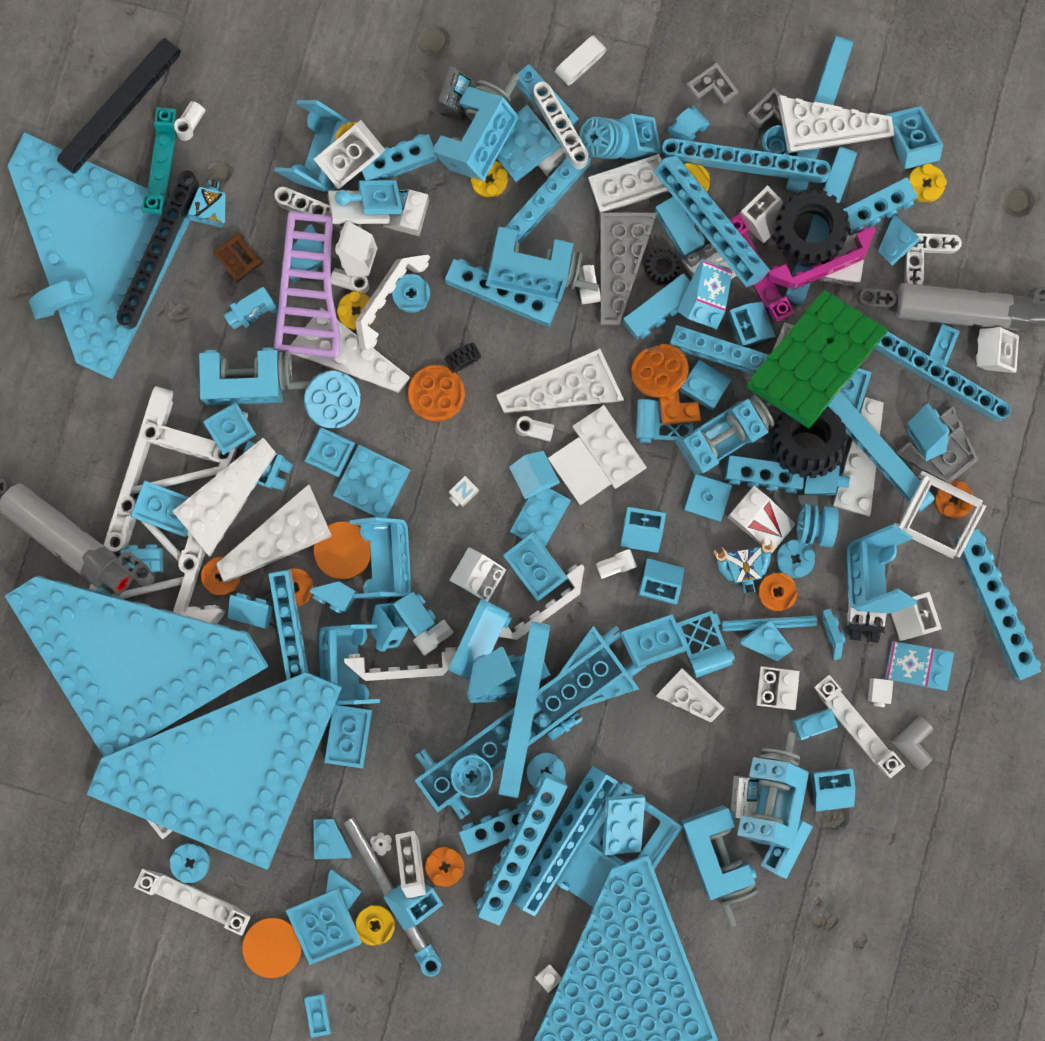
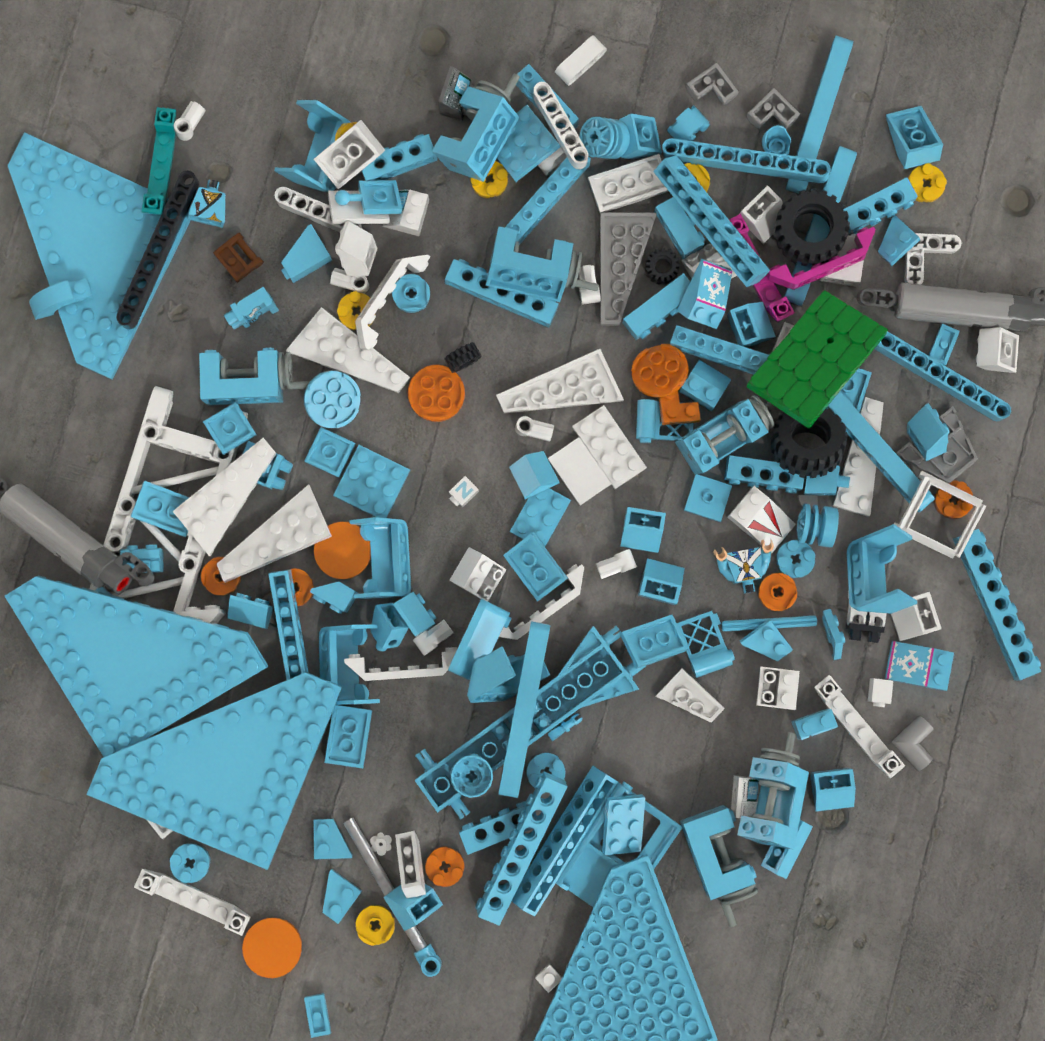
black beam [57,38,181,174] -> none
lavender bar [274,211,341,358] -> none
medium azure plate [286,888,362,965] -> none
white wing [777,95,895,153] -> none

